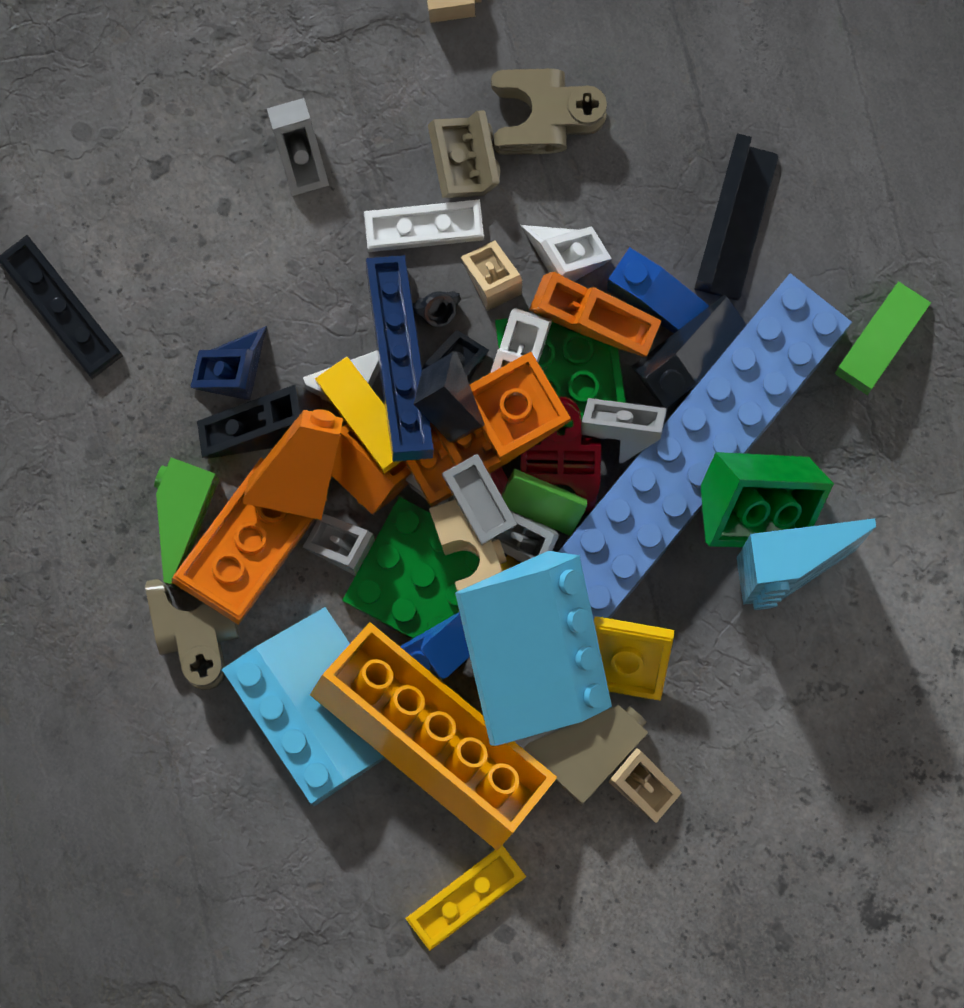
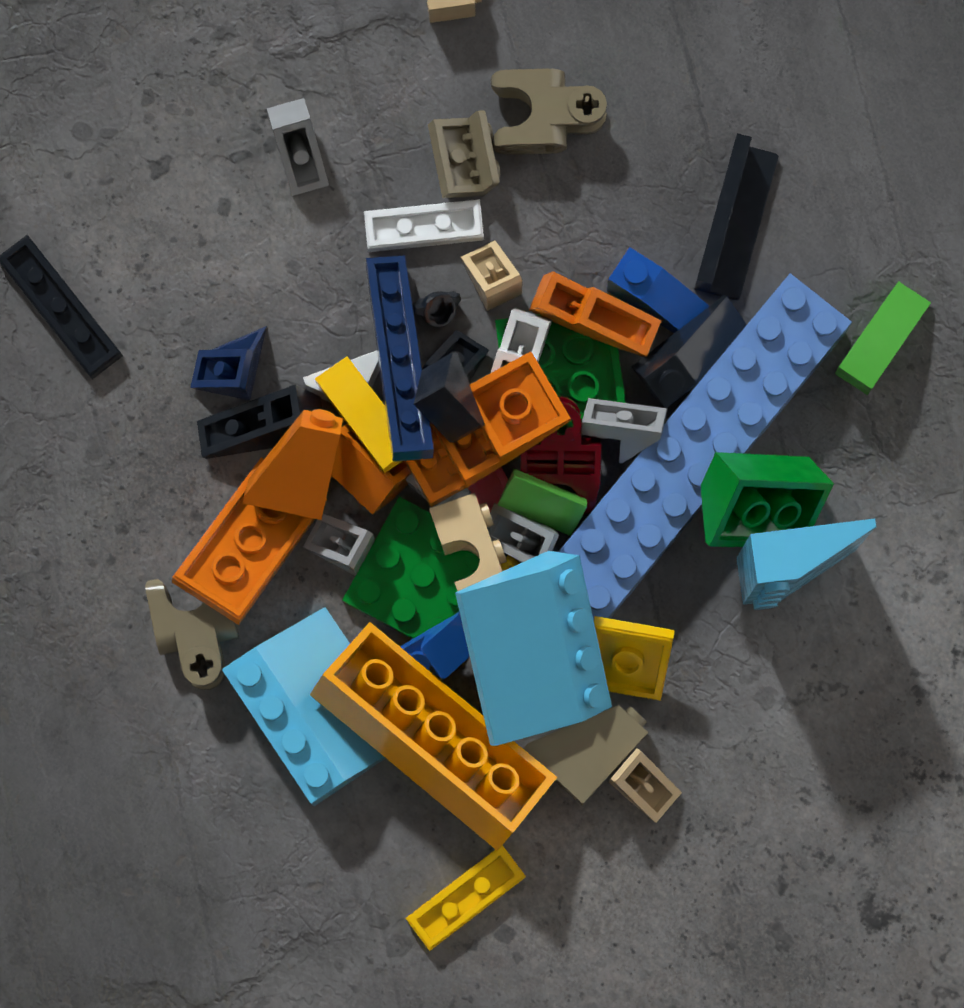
bright green slope [154,457,219,590] -> none
light grey tile [442,454,517,545] -> none
white slope [521,225,612,281] -> none

